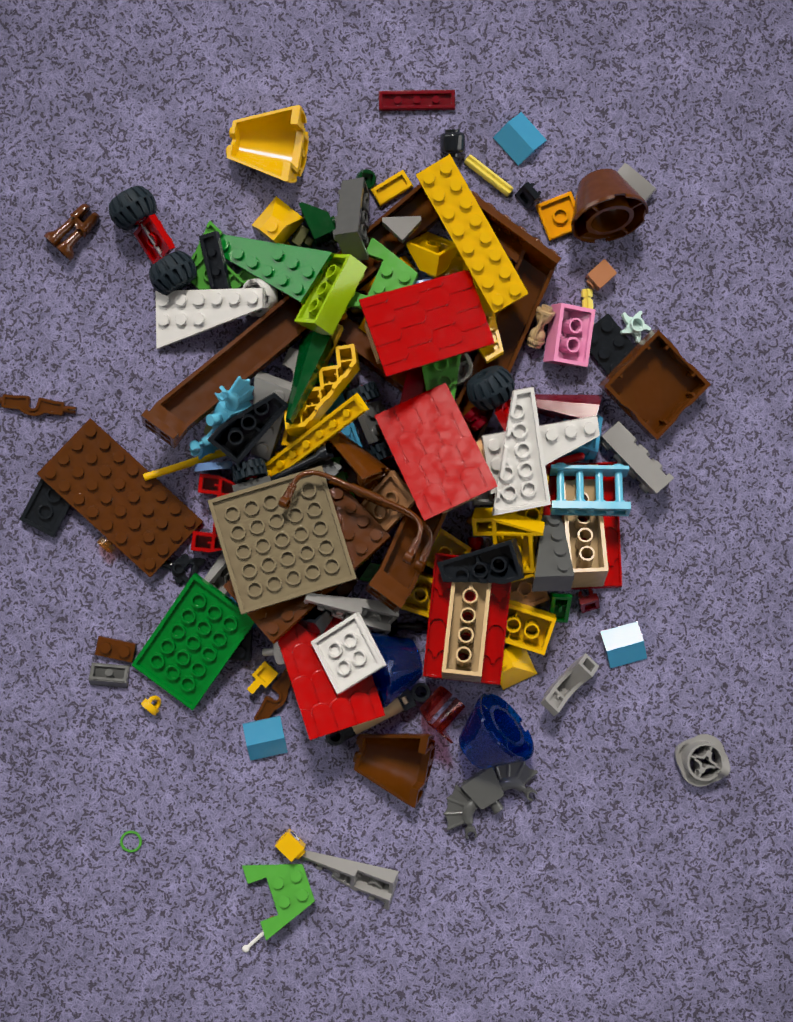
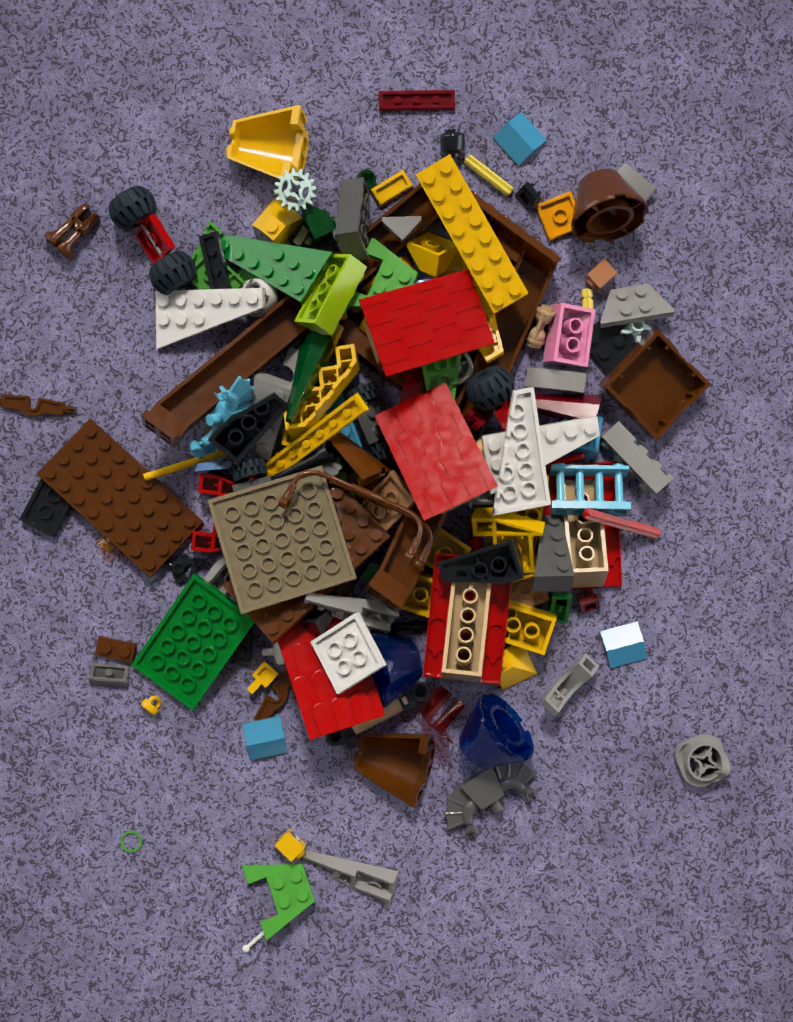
none -> light aqua gear [274,168,317,213]
none -> light grey slope [525,367,587,394]
none -> axle [582,508,661,539]
none -> light grey wing [600,284,675,328]

